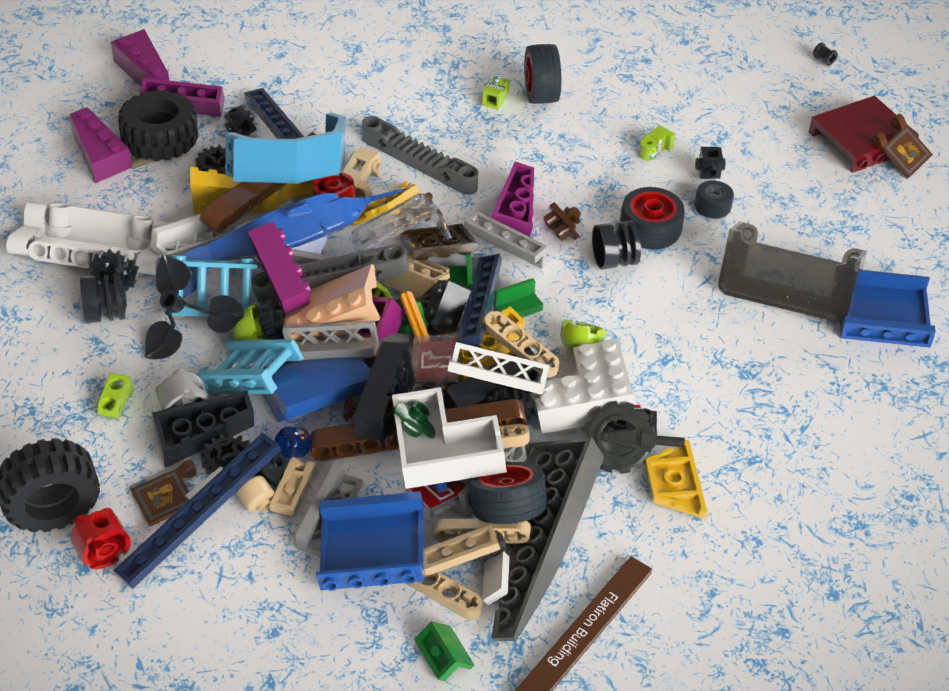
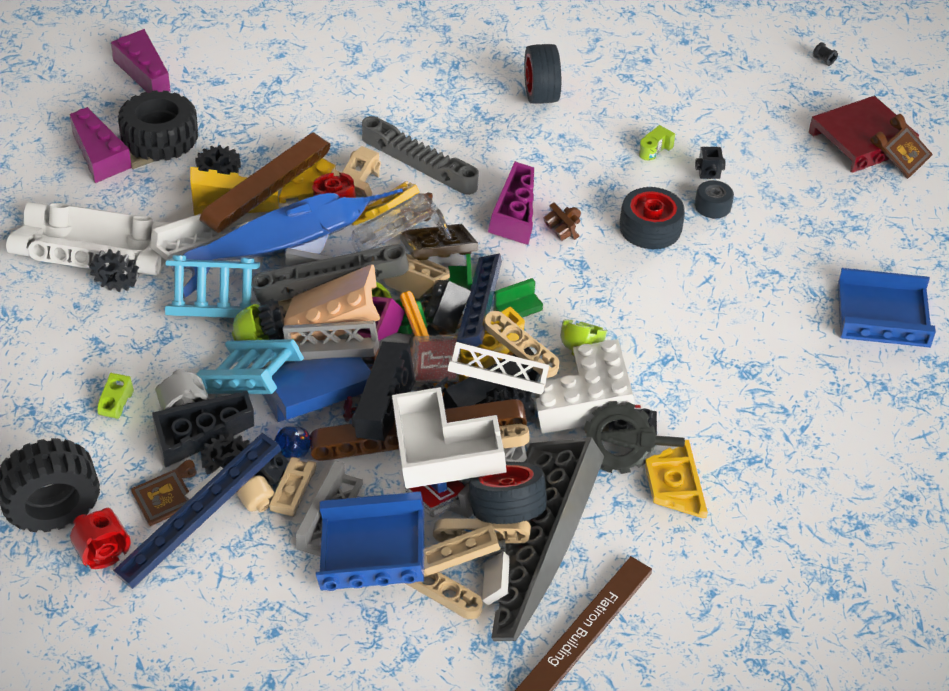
black wheel [80,272,127,324] -> none
magenta brick [140,78,225,117] -> none
black plant [145,254,244,359] -> none
black brick [224,106,257,136] -> none
dark azure panel [225,113,346,184] -> none
dark blue plate [244,88,304,139] -> none
magenta wedge [248,221,312,314] -> none
dark green plate [394,401,436,439] -> none
green panel [414,621,475,681] -> none
light grey fence [464,211,547,269] -> none
lime leg [482,76,511,110] -> none
black wheel [592,220,641,270] -> none
clear smoke windscreen [718,221,868,322] -> none

